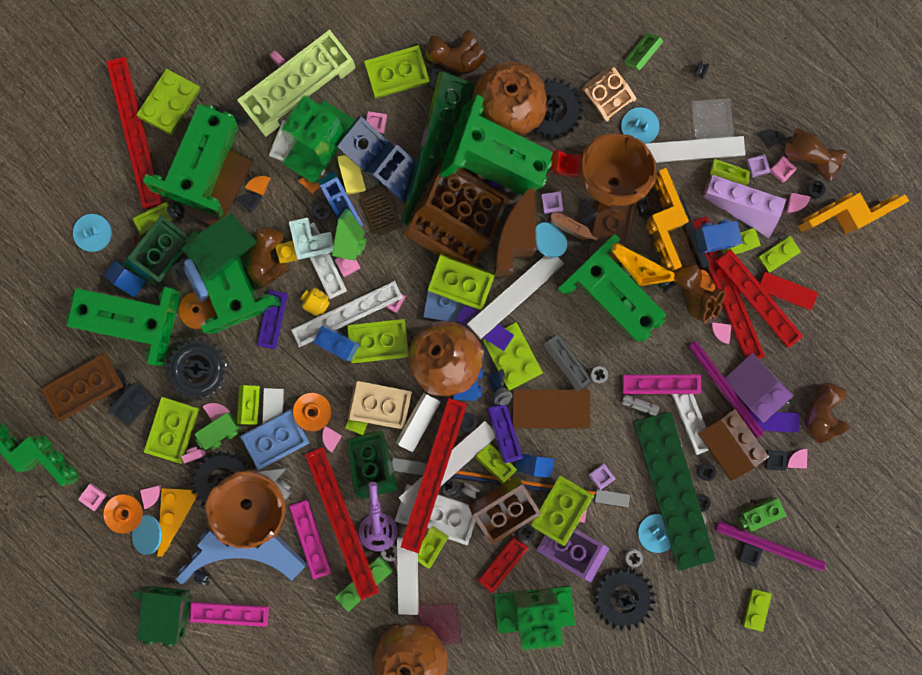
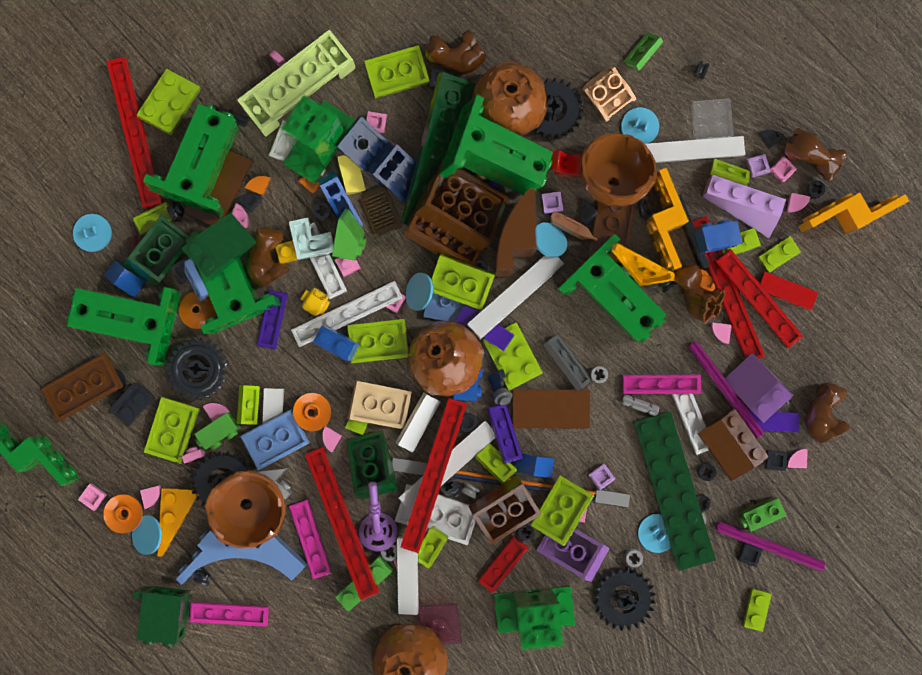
none -> bright pink tile [232,203,249,229]
none -> medium azure piece [406,273,433,311]

